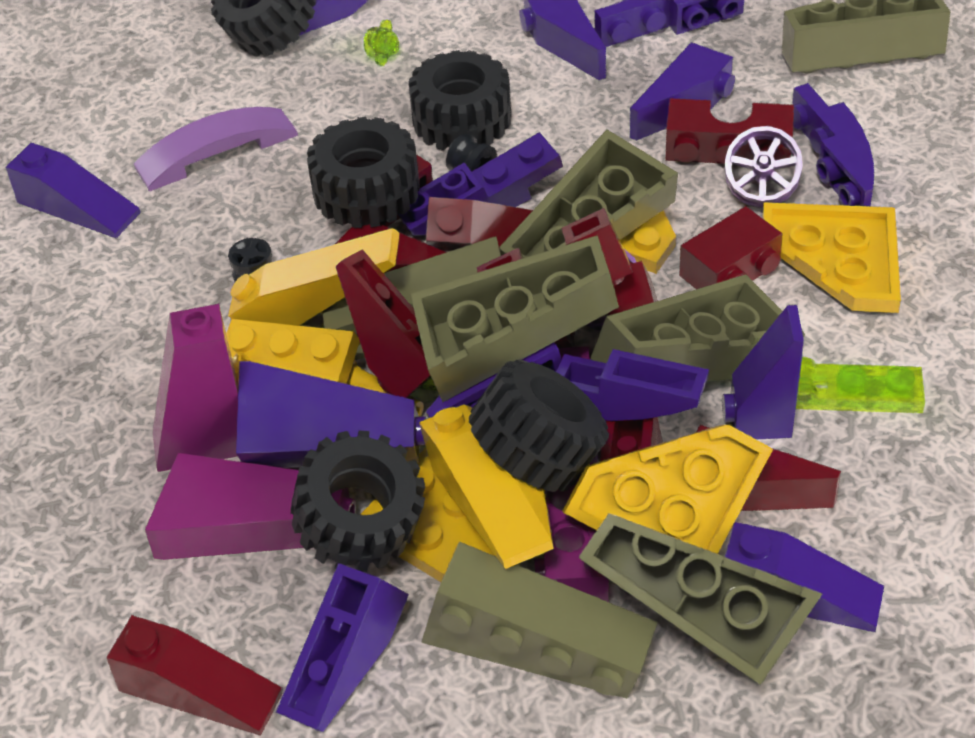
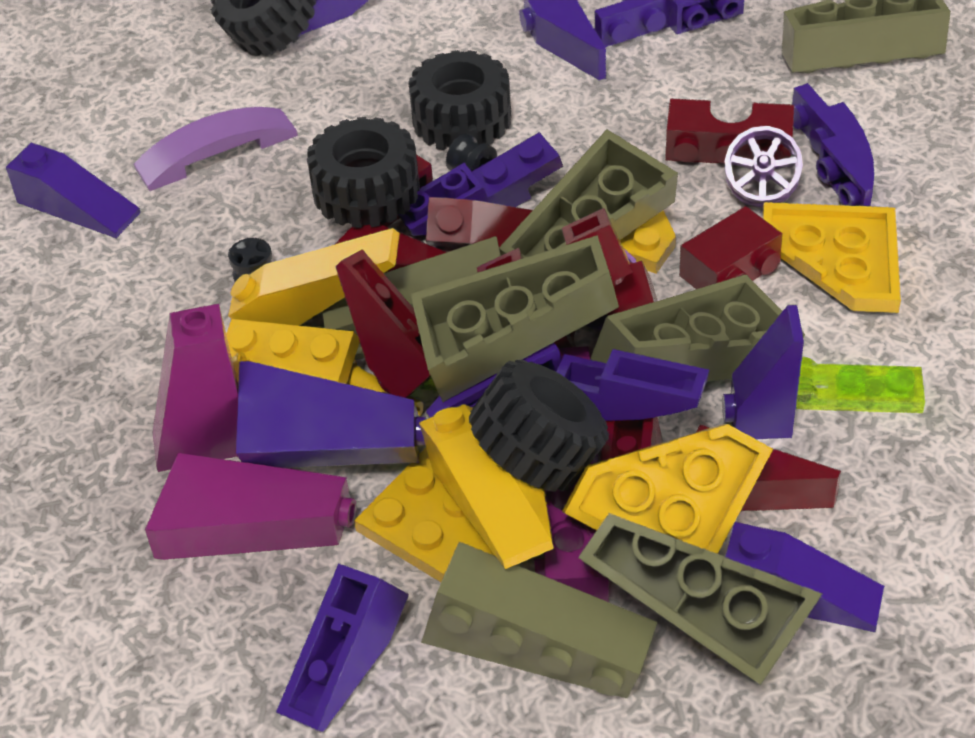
dark red slope [106,615,283,736] -> none
black tyre [290,430,425,572] -> none
clear neon green plate [364,20,400,66] -> none
dark purple slope [630,42,735,141] -> none

